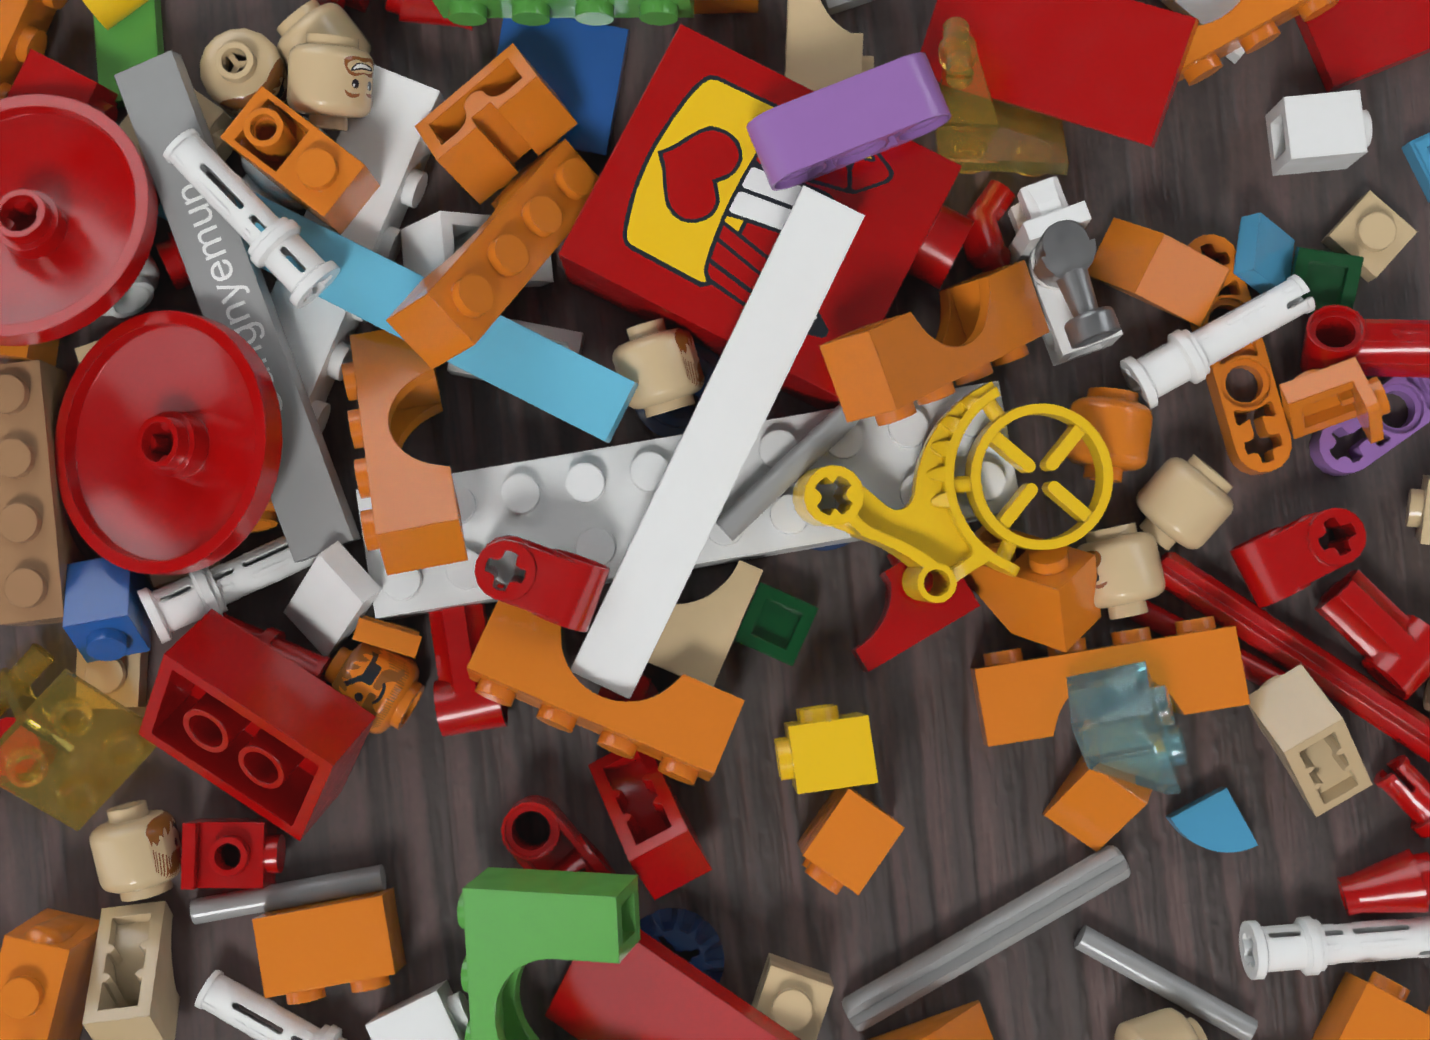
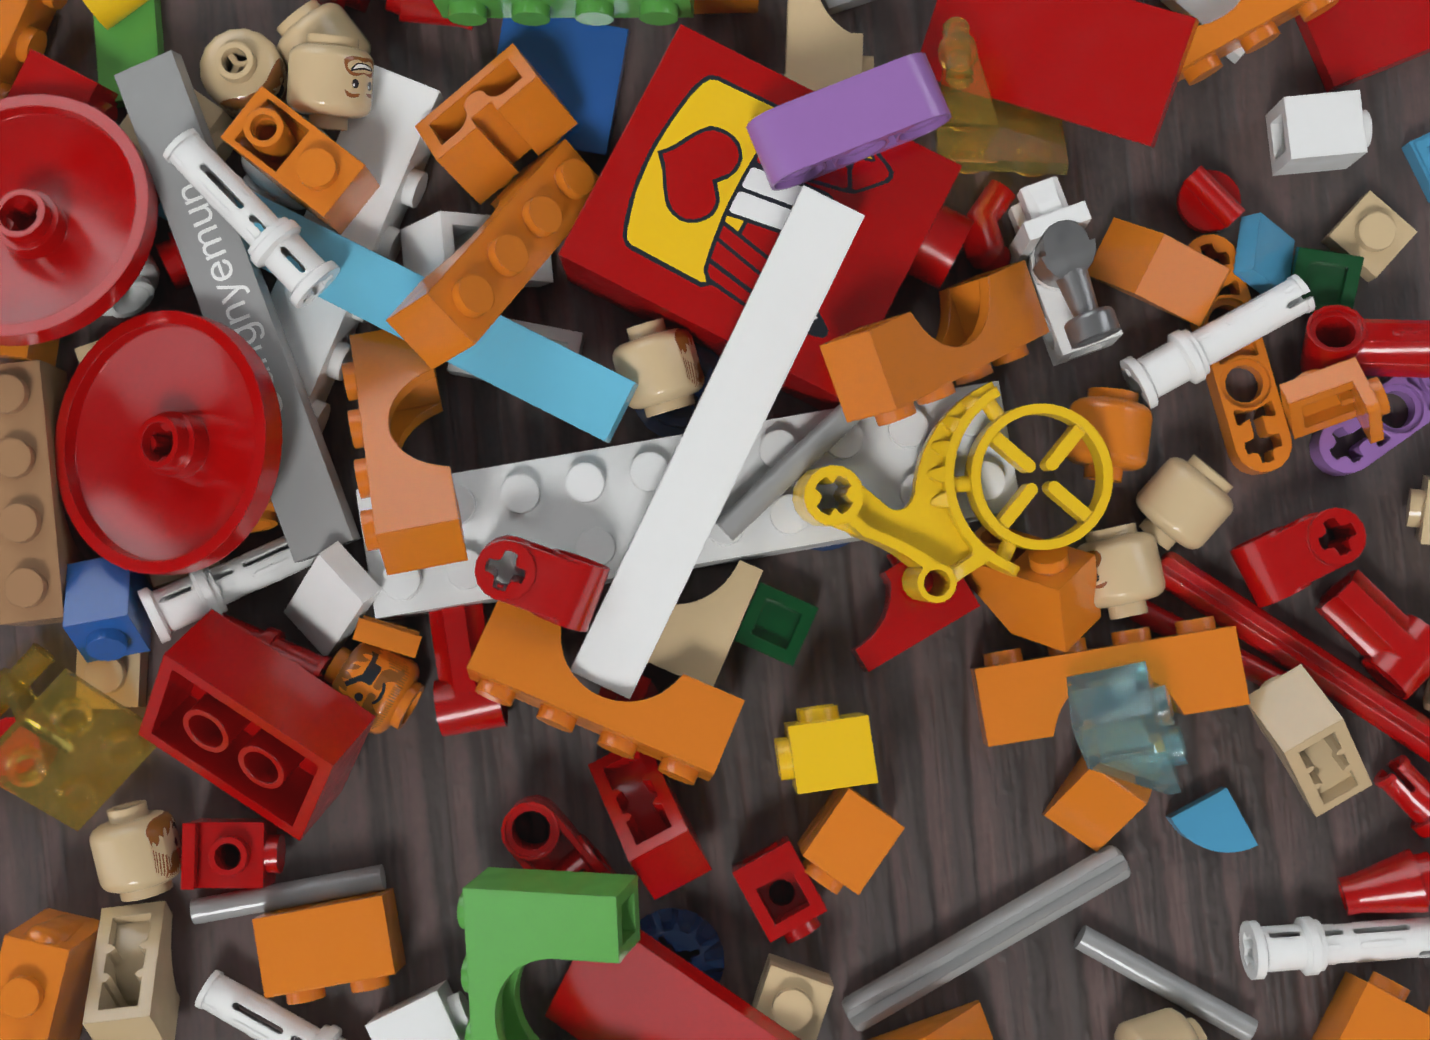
none -> red brick [732,835,828,944]
none -> red plate [1176,165,1246,233]

